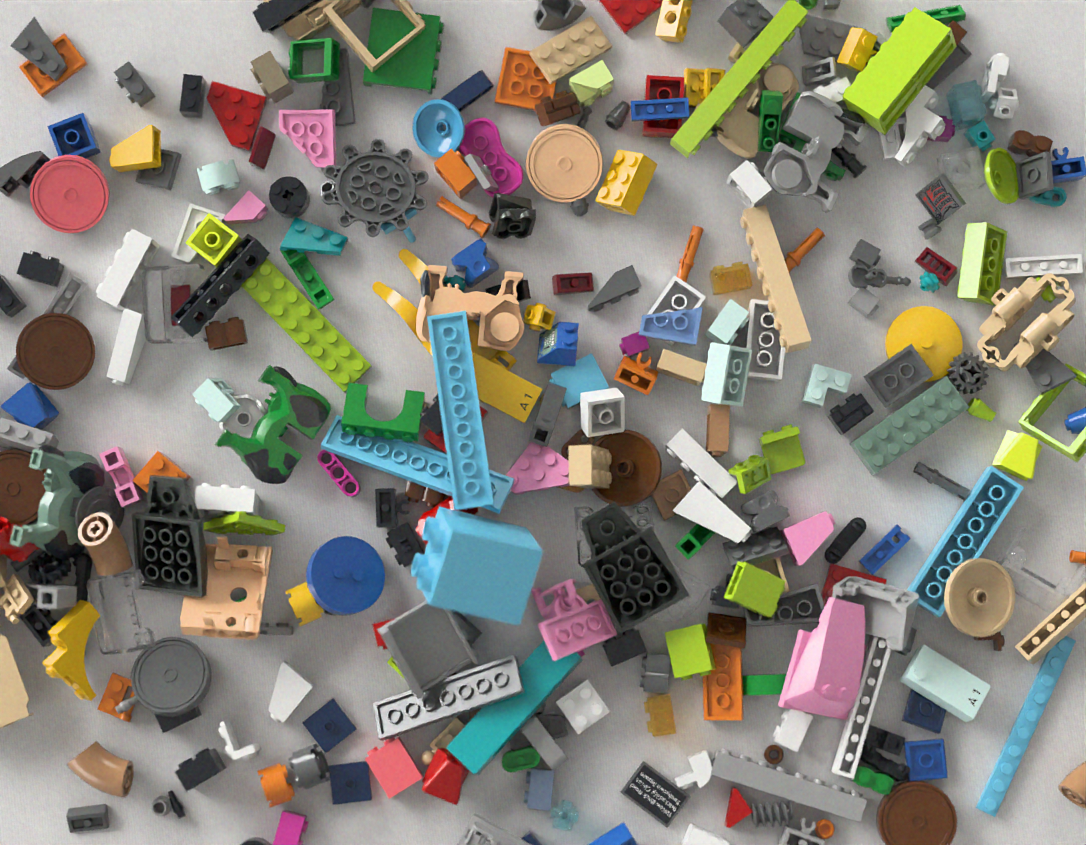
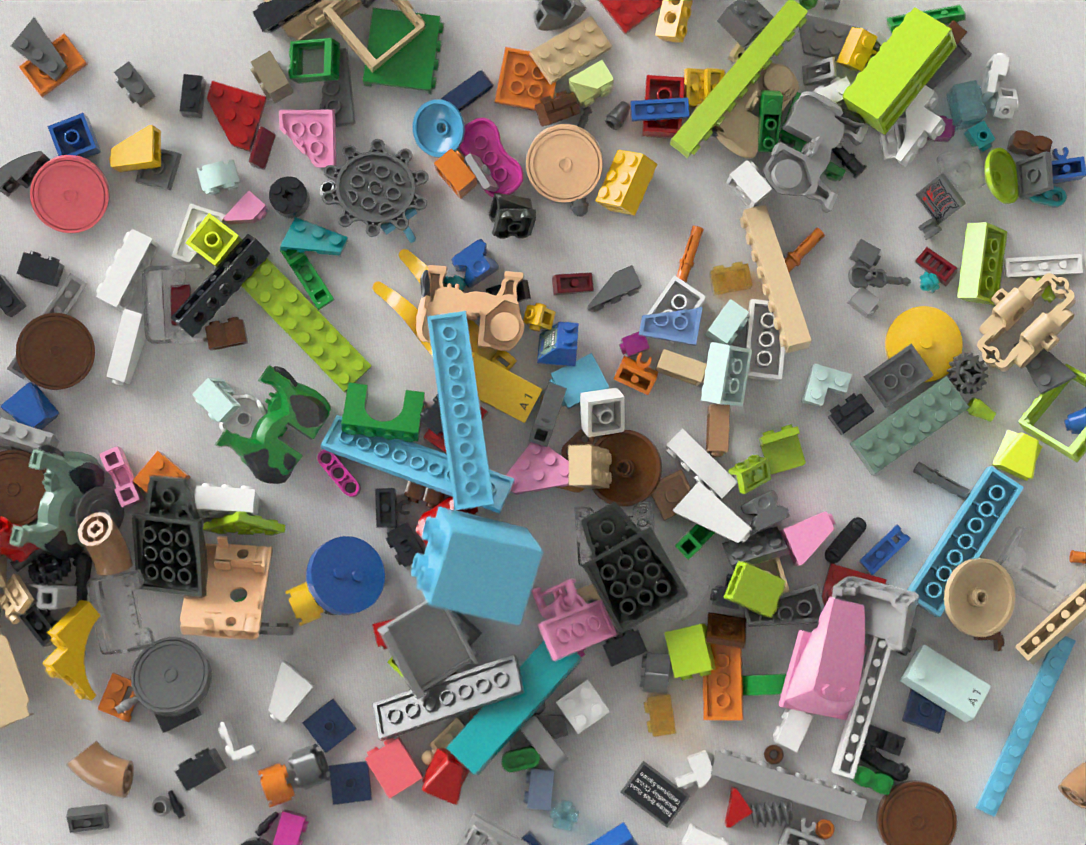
orange pin [436,196,491,238] -> none
blue plate [904,739,948,782] -> none
none -> black piece [255,812,279,837]

